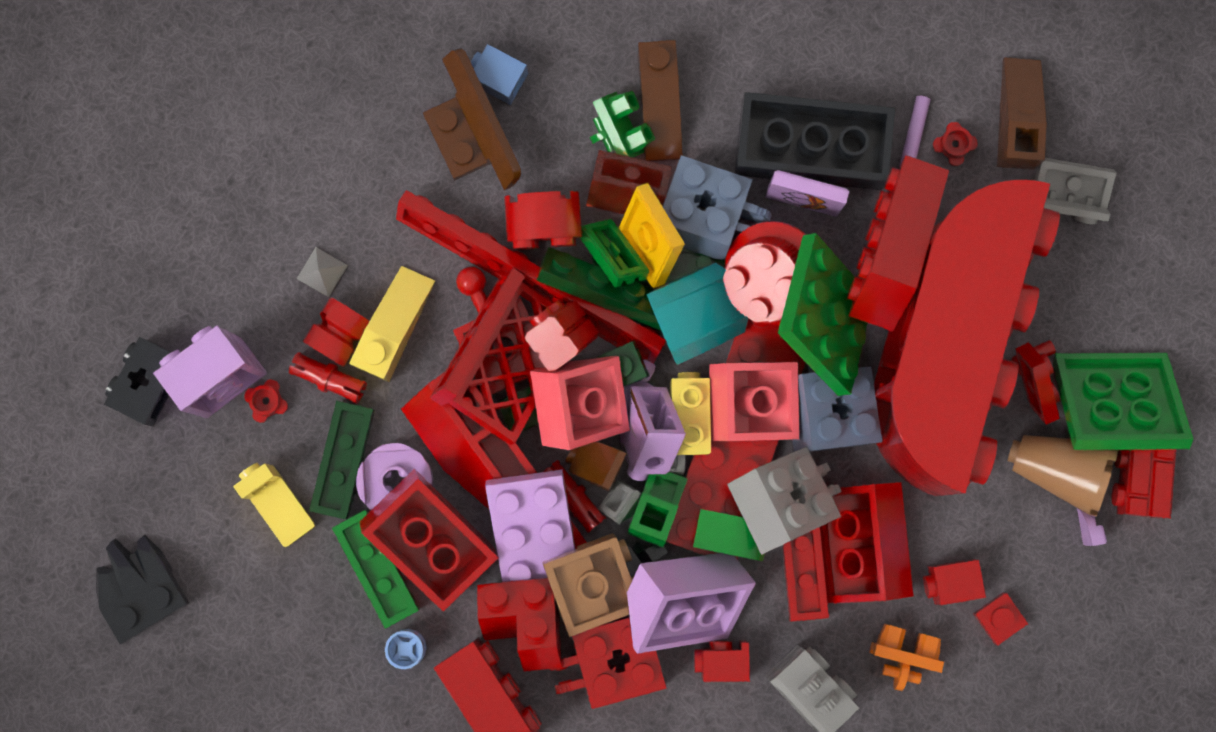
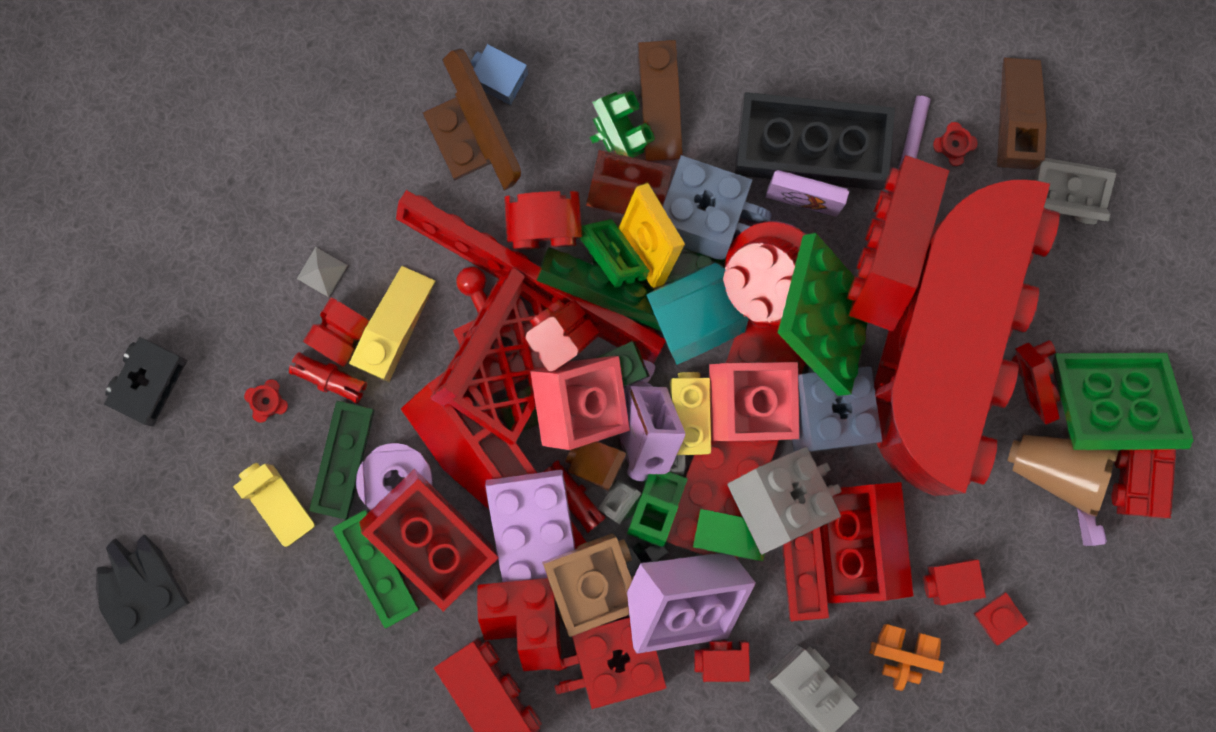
lavender brick [153,326,267,418] -> none
light blue wheel [385,629,427,669] -> none

